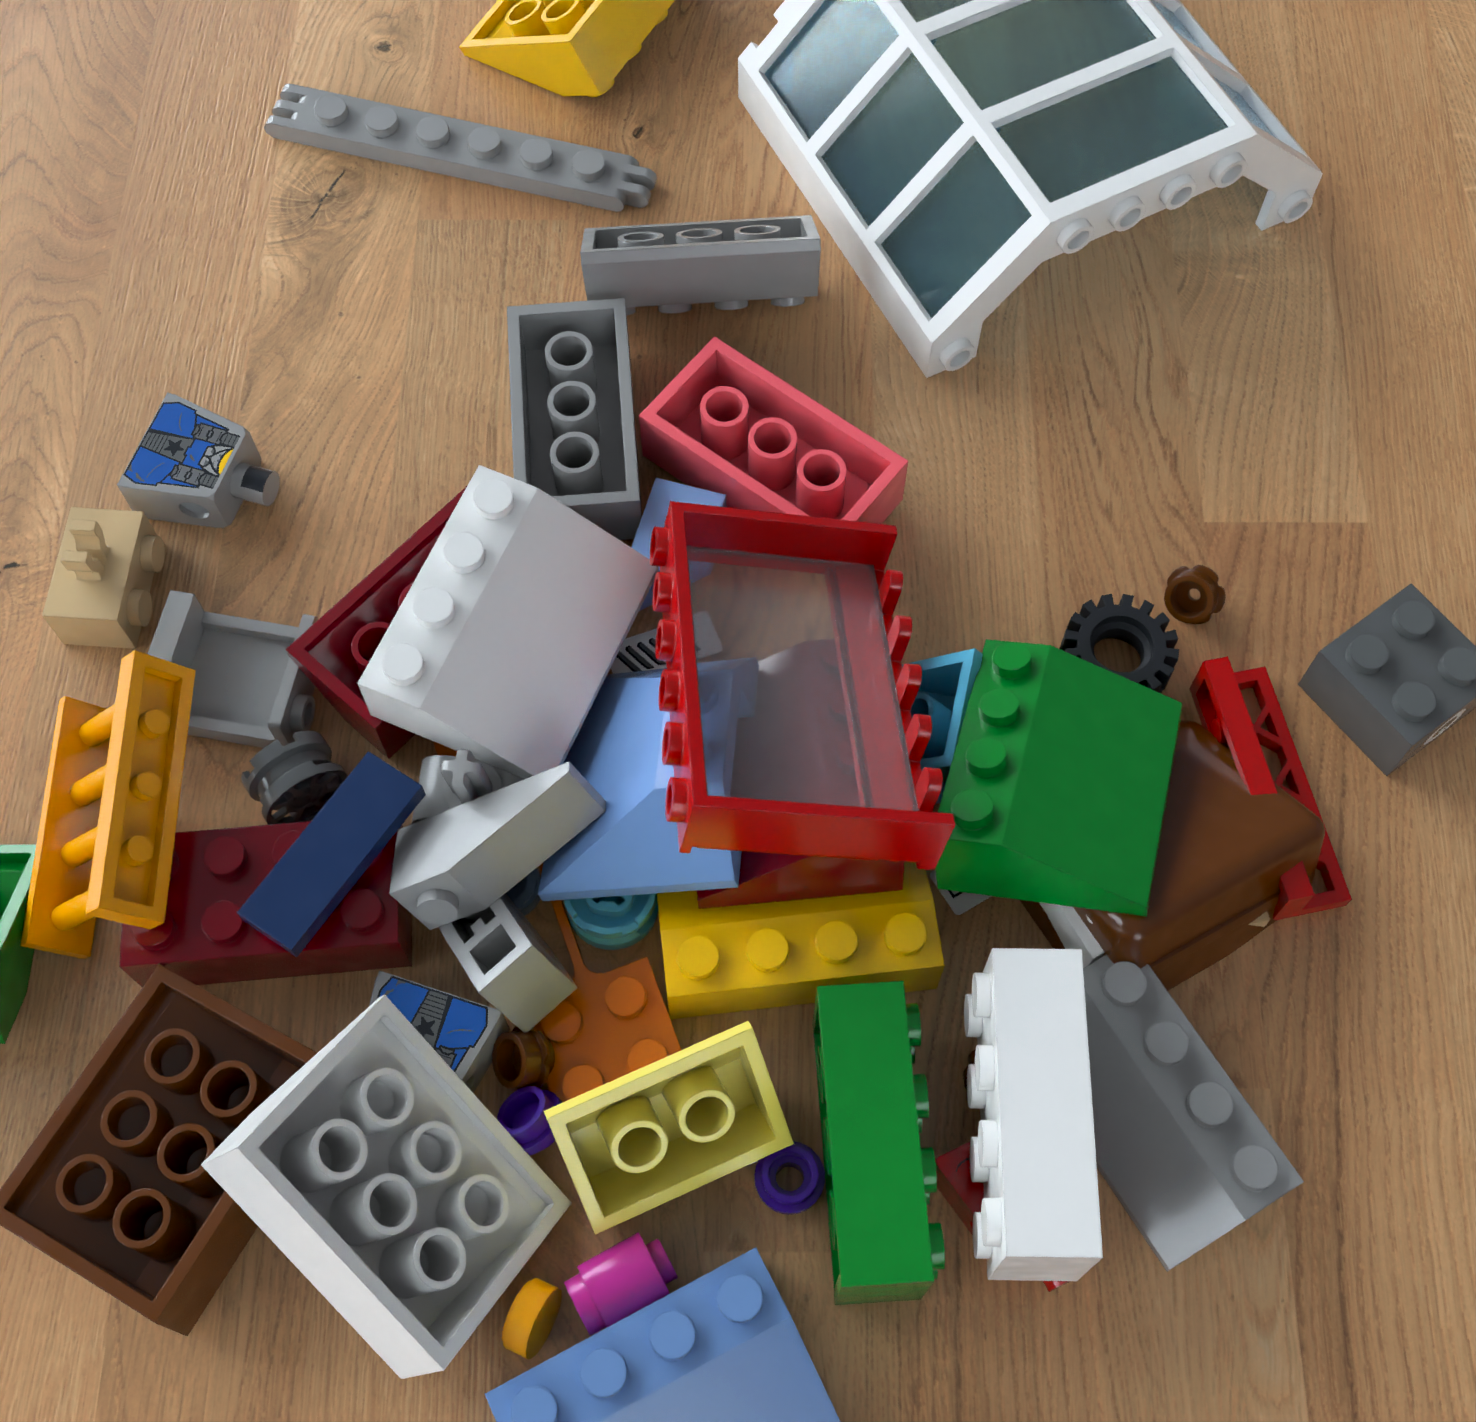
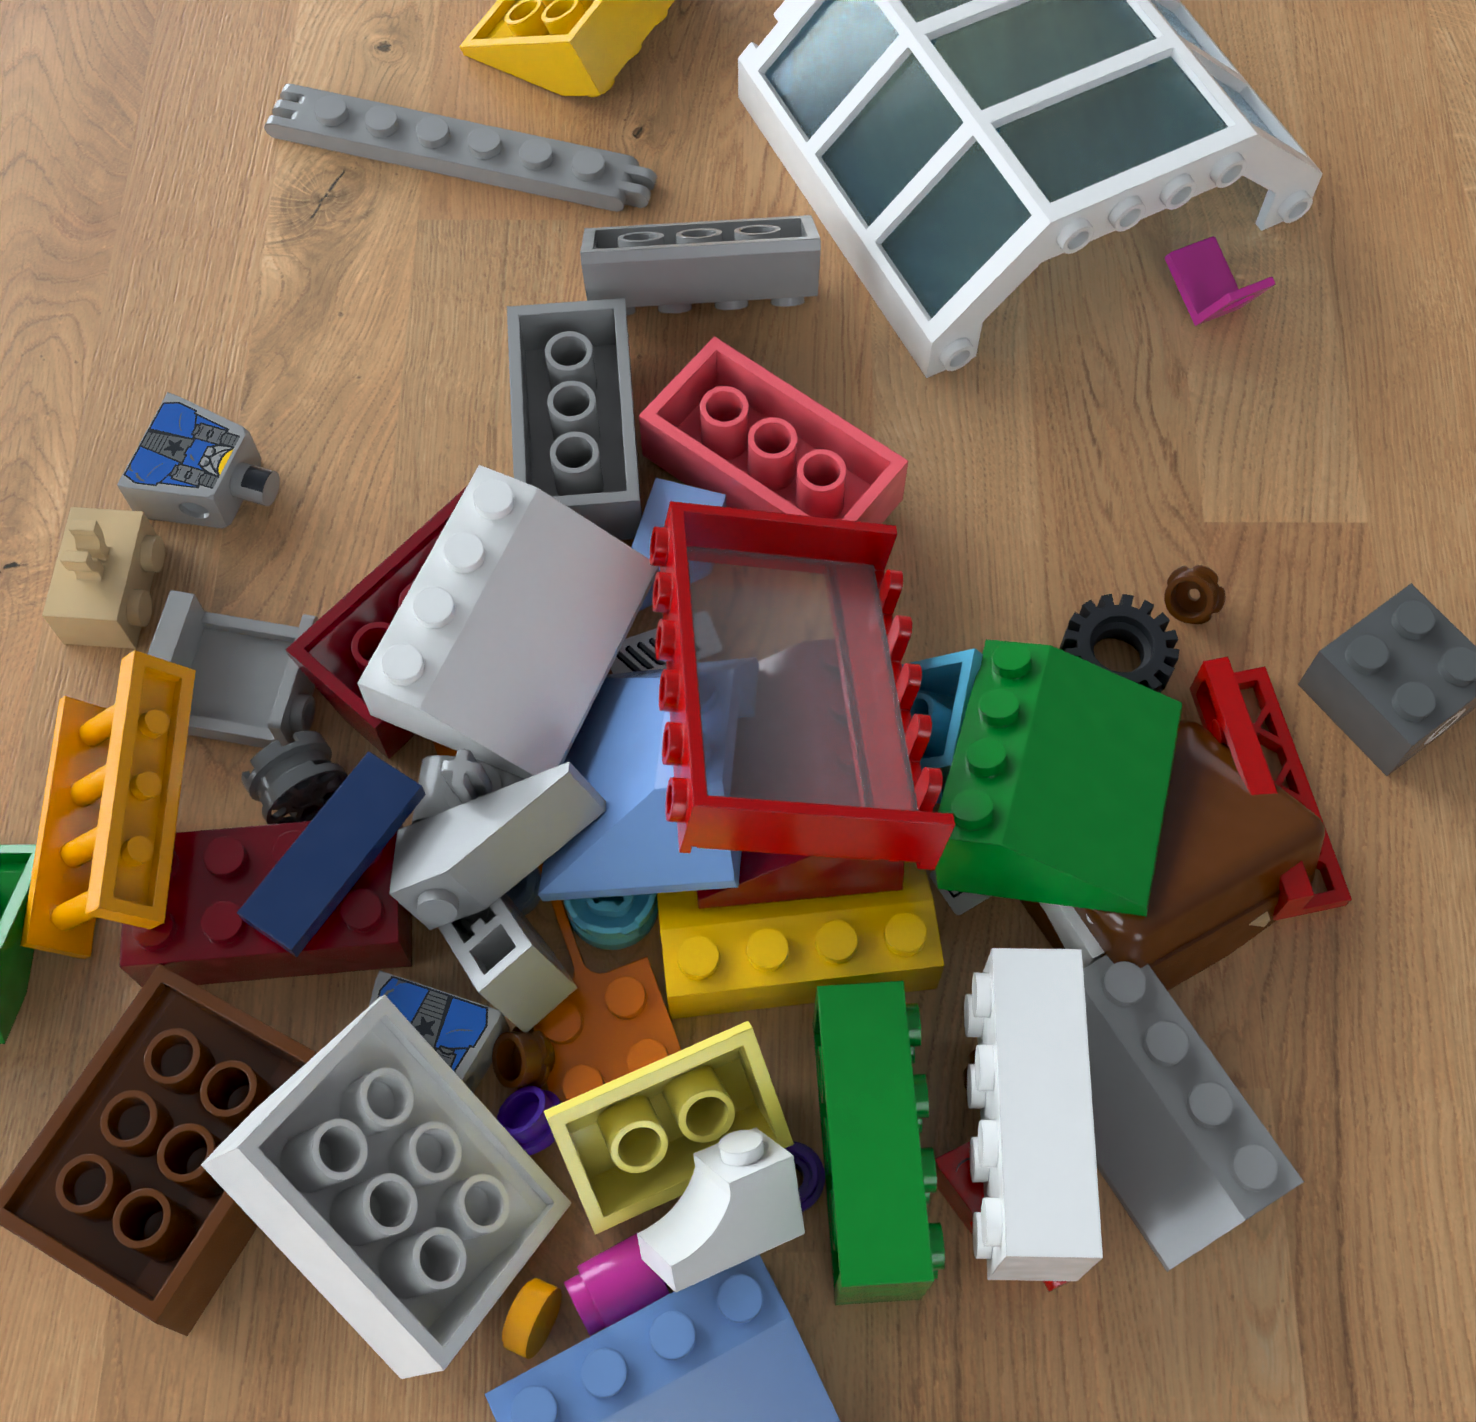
none -> white arch [637,1127,805,1292]
none -> dark pink bracket [1165,236,1276,326]

